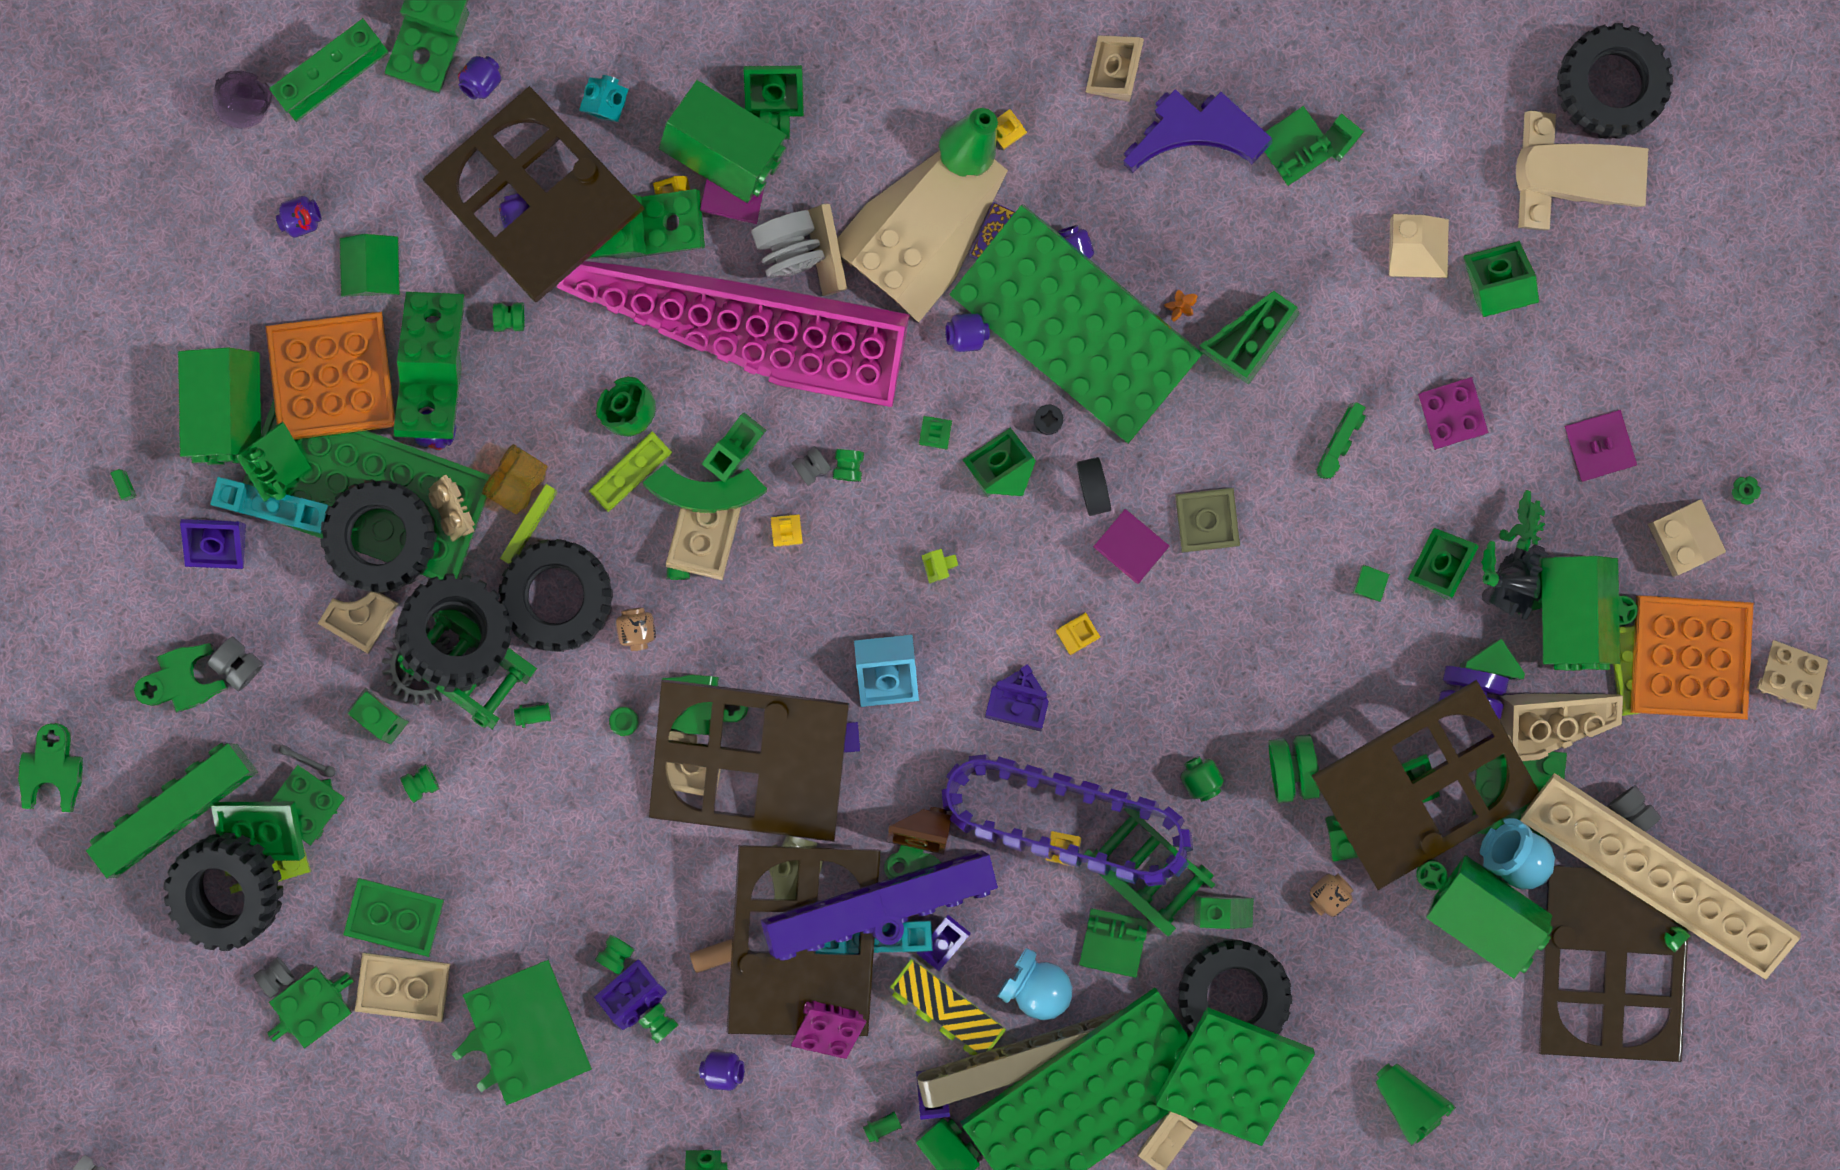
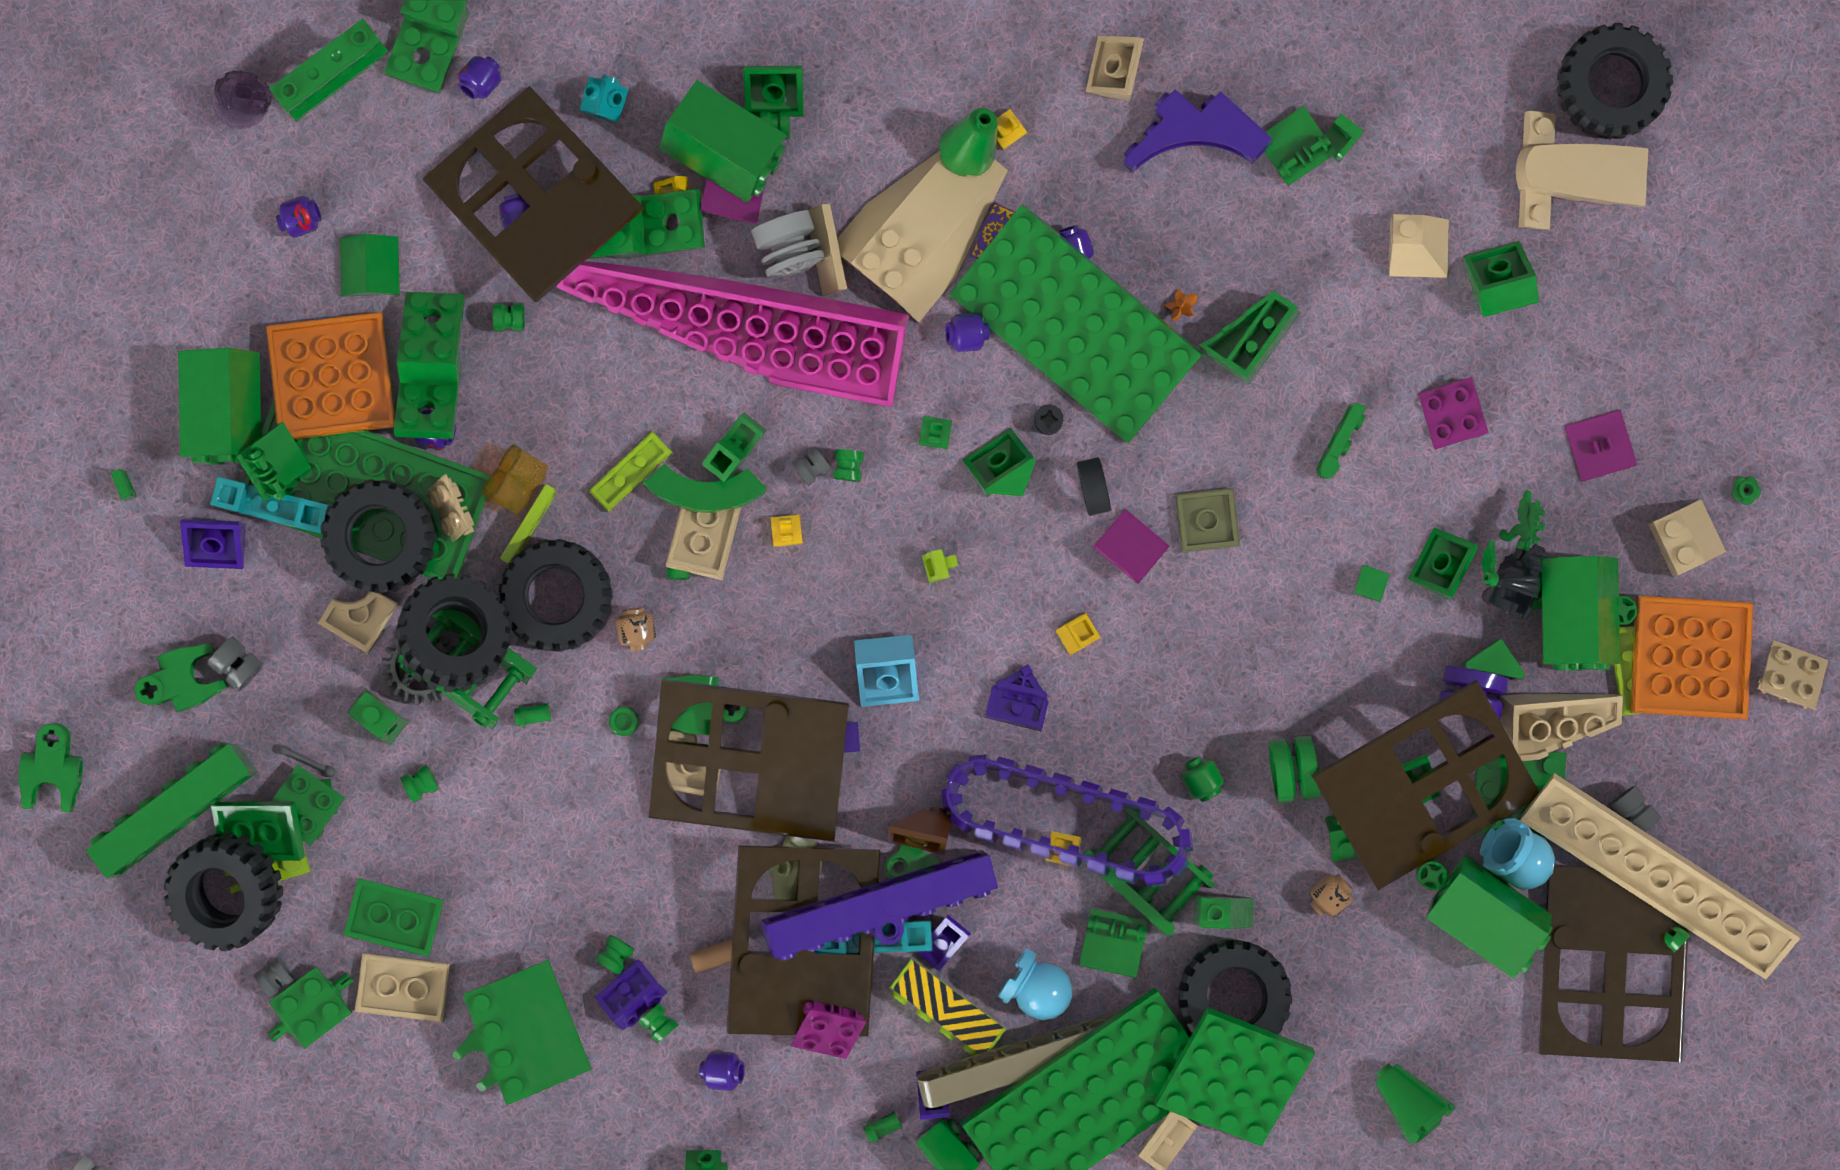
green cylinder [596,376,656,437] -> none

